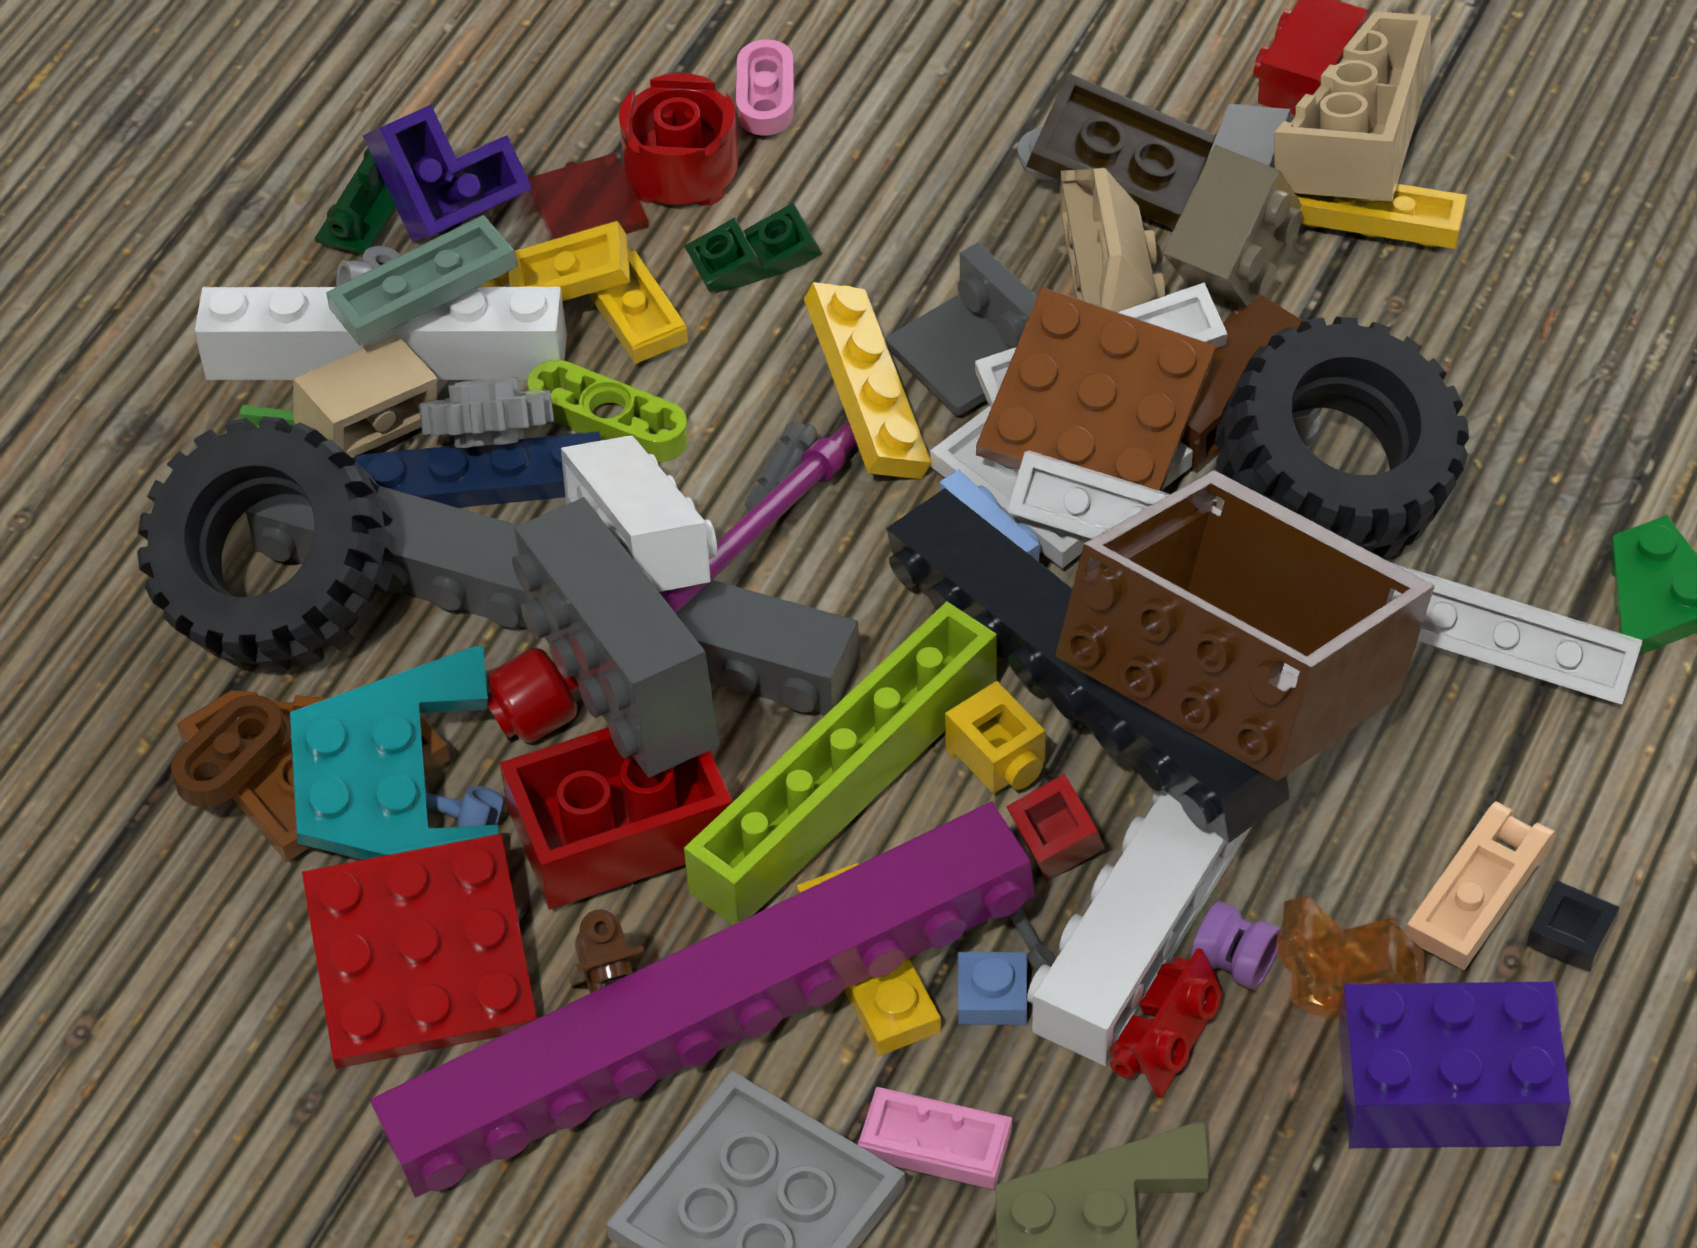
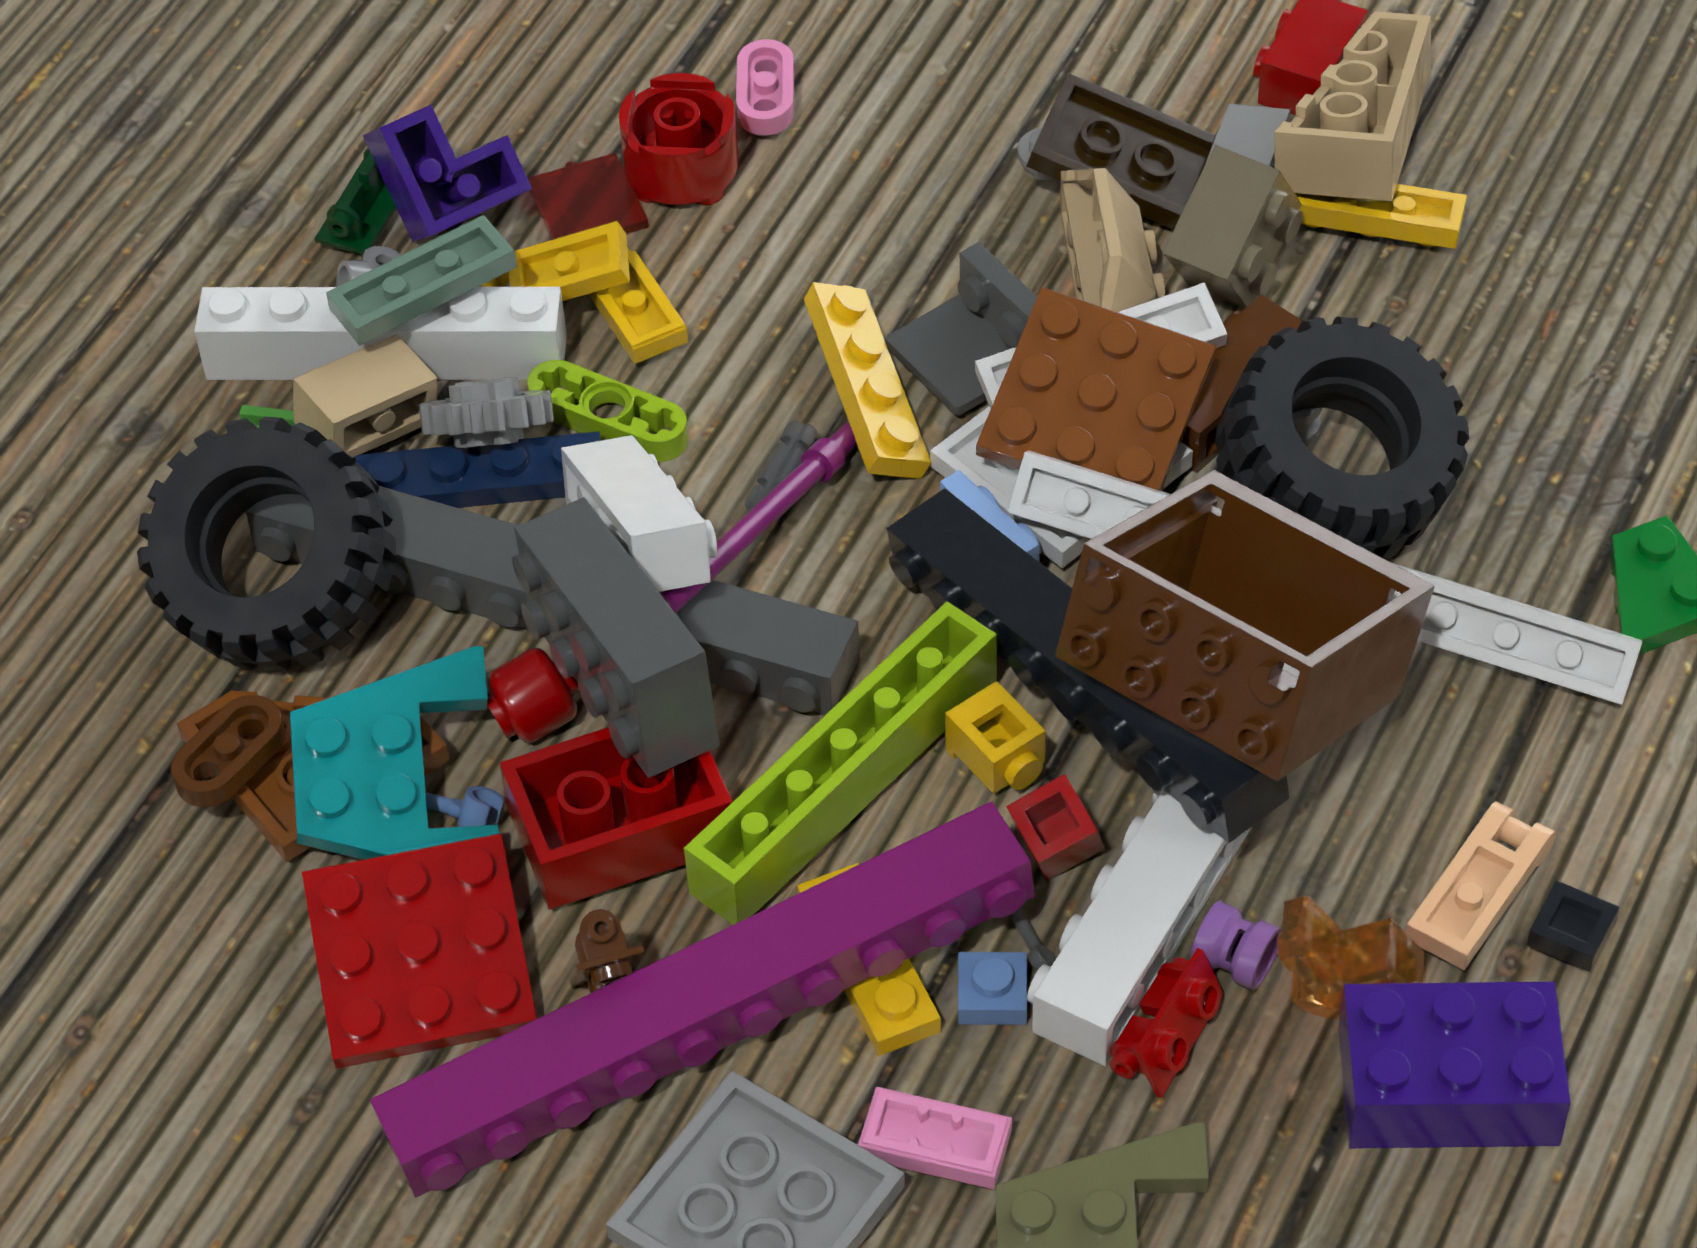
dark green slope [684,203,823,292] -> none

